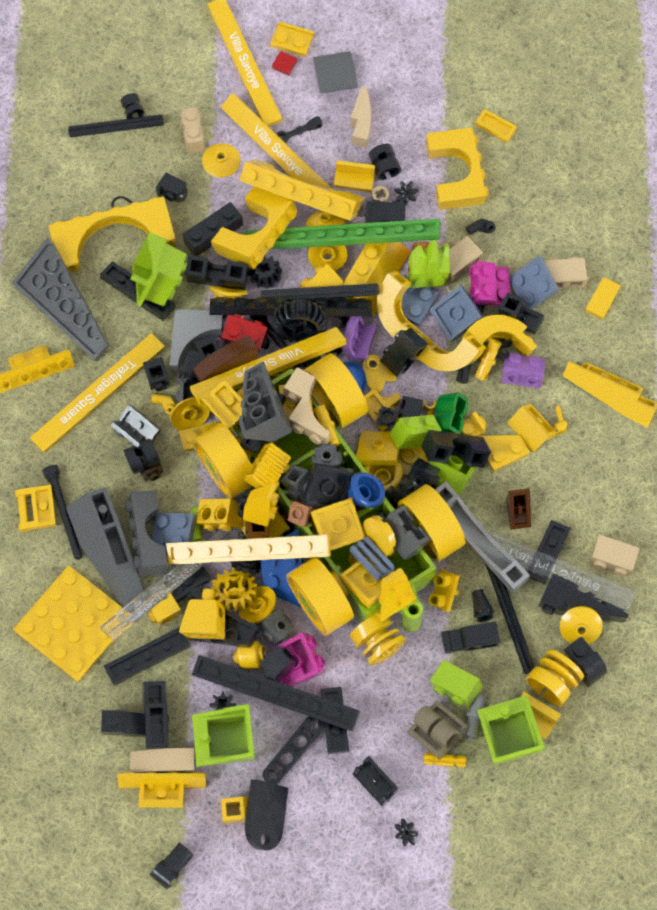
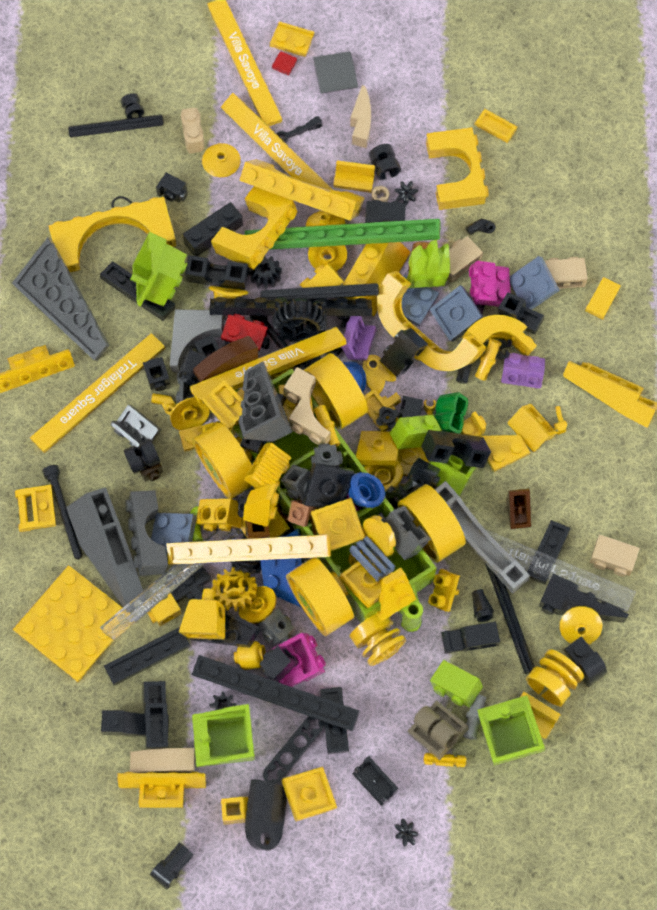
none -> yellow plate [281,766,337,822]

